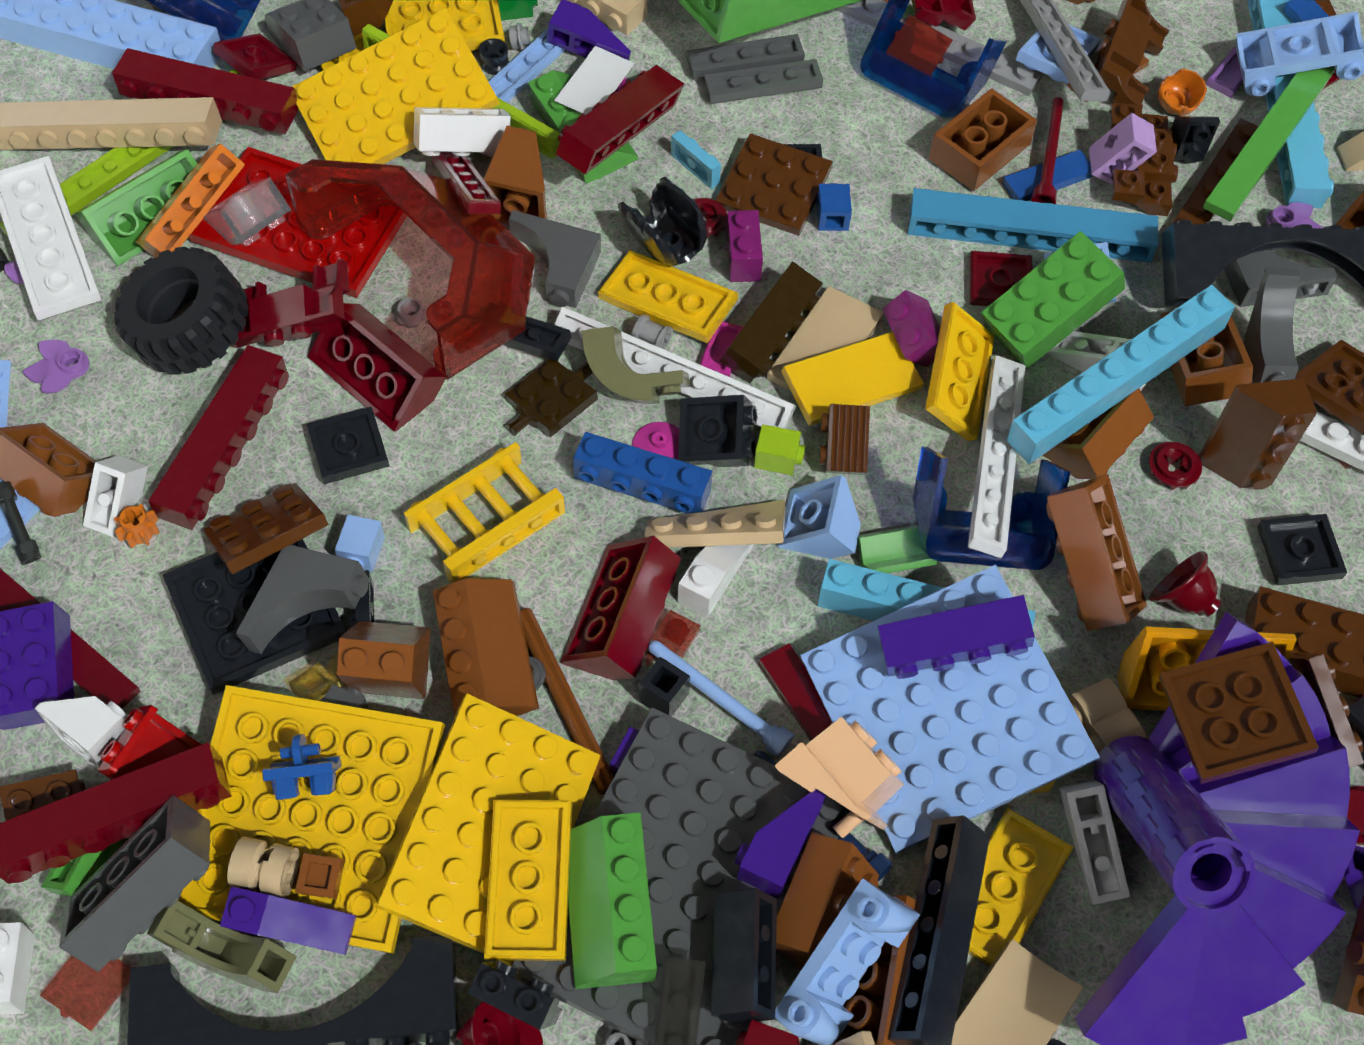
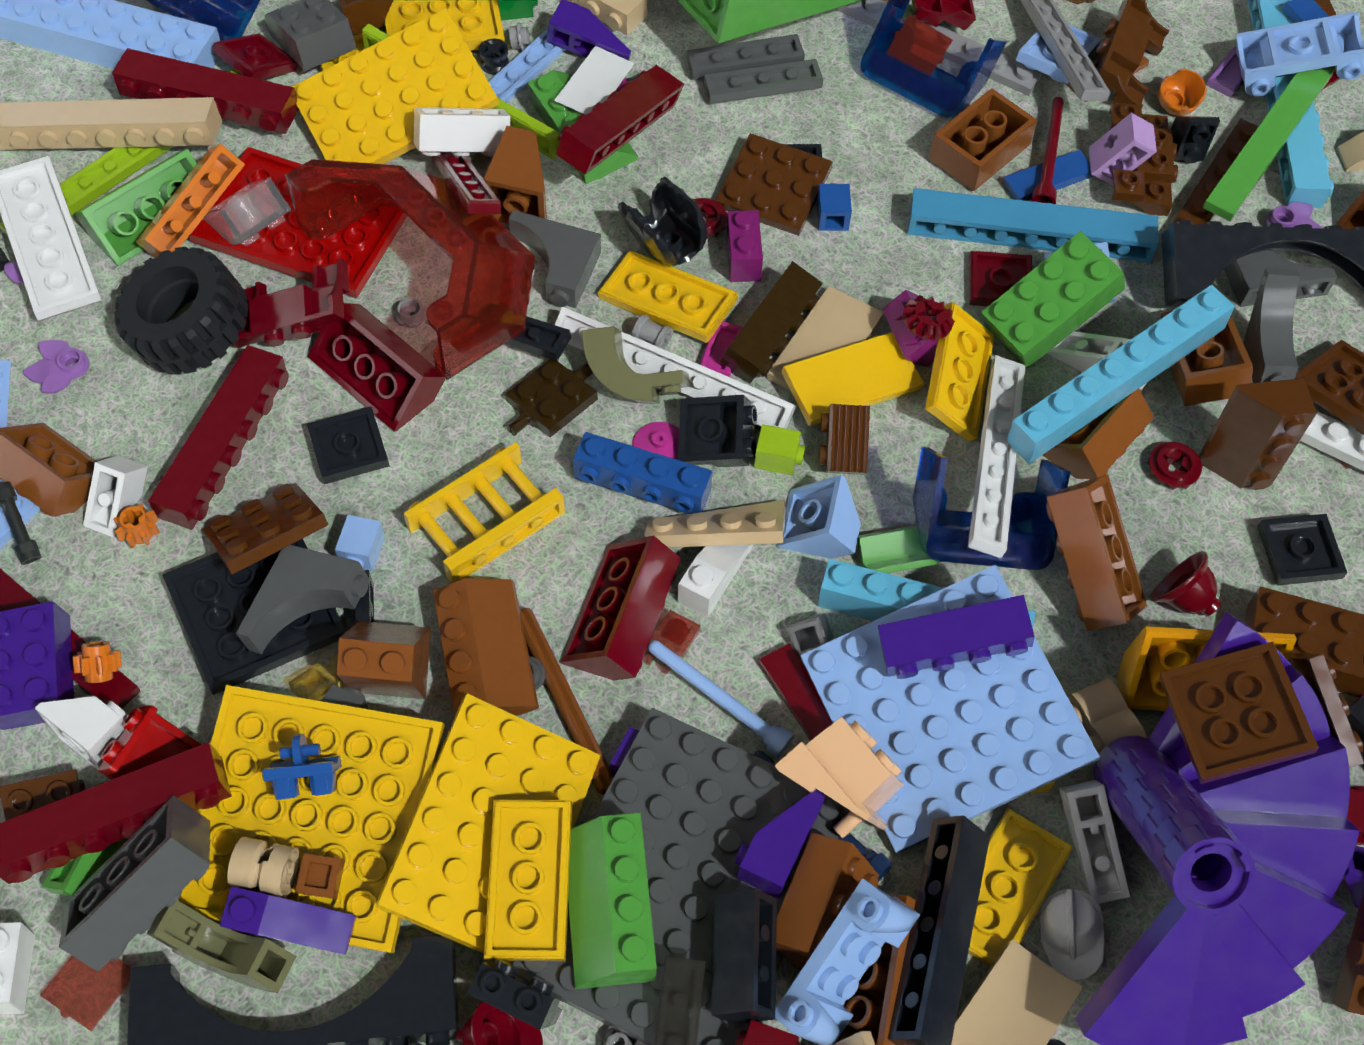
black brick [639,657,690,716] -> none
medium azure plate [671,130,721,189] -> none
none -> orange gear [73,641,122,683]
none -> flat silver slope [787,613,834,659]
none -> dark red gear [903,295,955,340]
none -> white piece [1040,889,1105,981]

